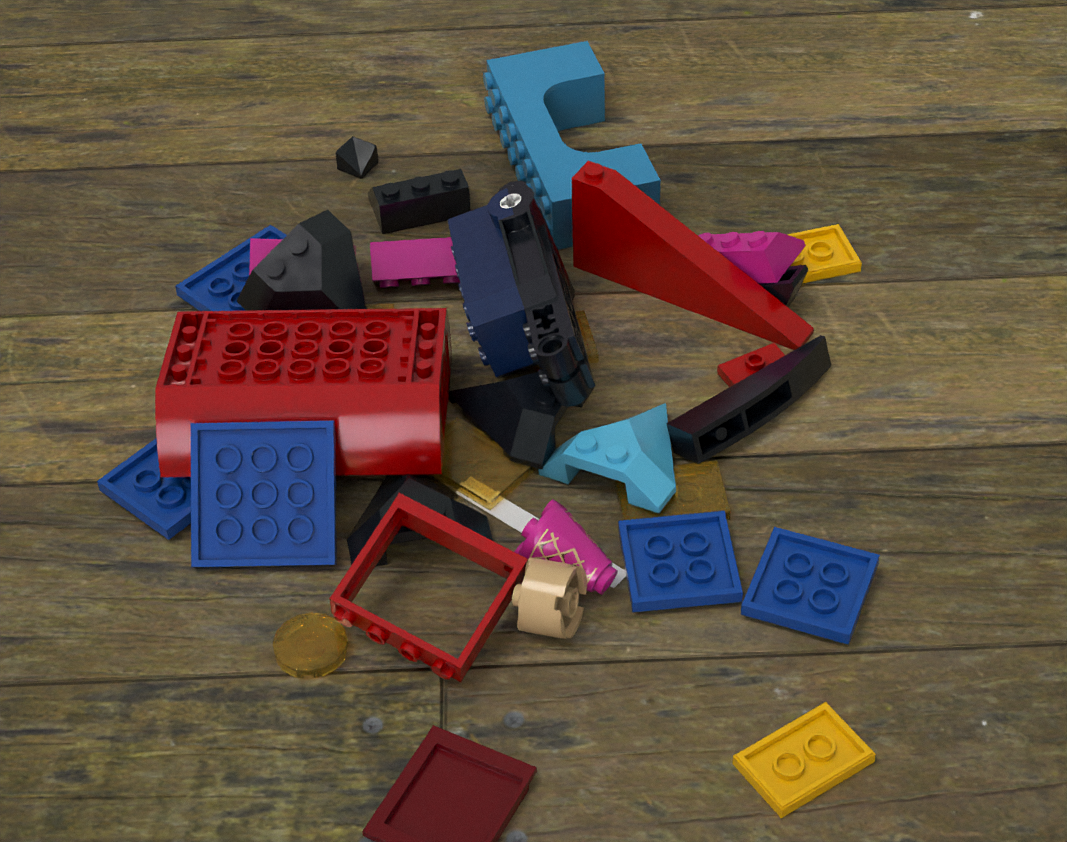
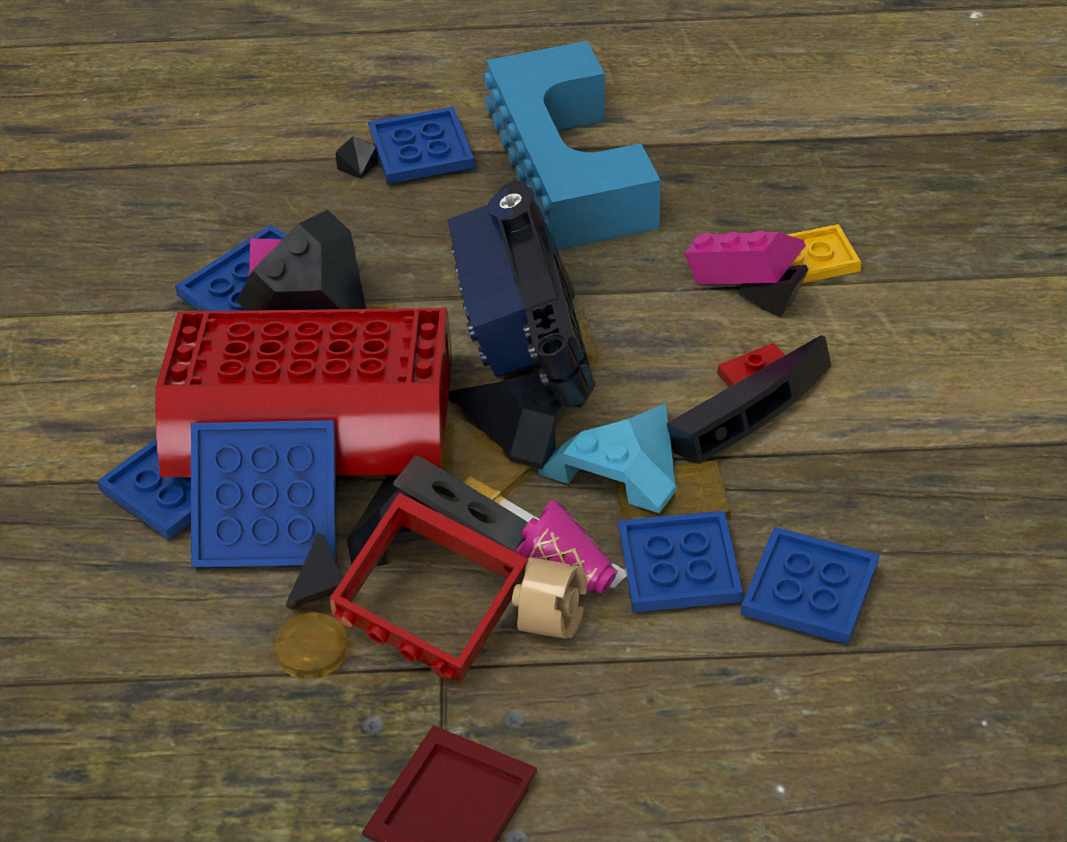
black slope [368,169,471,234] -> none
dark pink slope [370,237,460,288] -> none
red slope [571,161,814,350] -> none
yellow tile [732,702,876,818] -> none
none -> black slope [286,533,342,609]
none -> blue plate [368,106,475,184]
none -> dark grey piece [393,455,528,552]

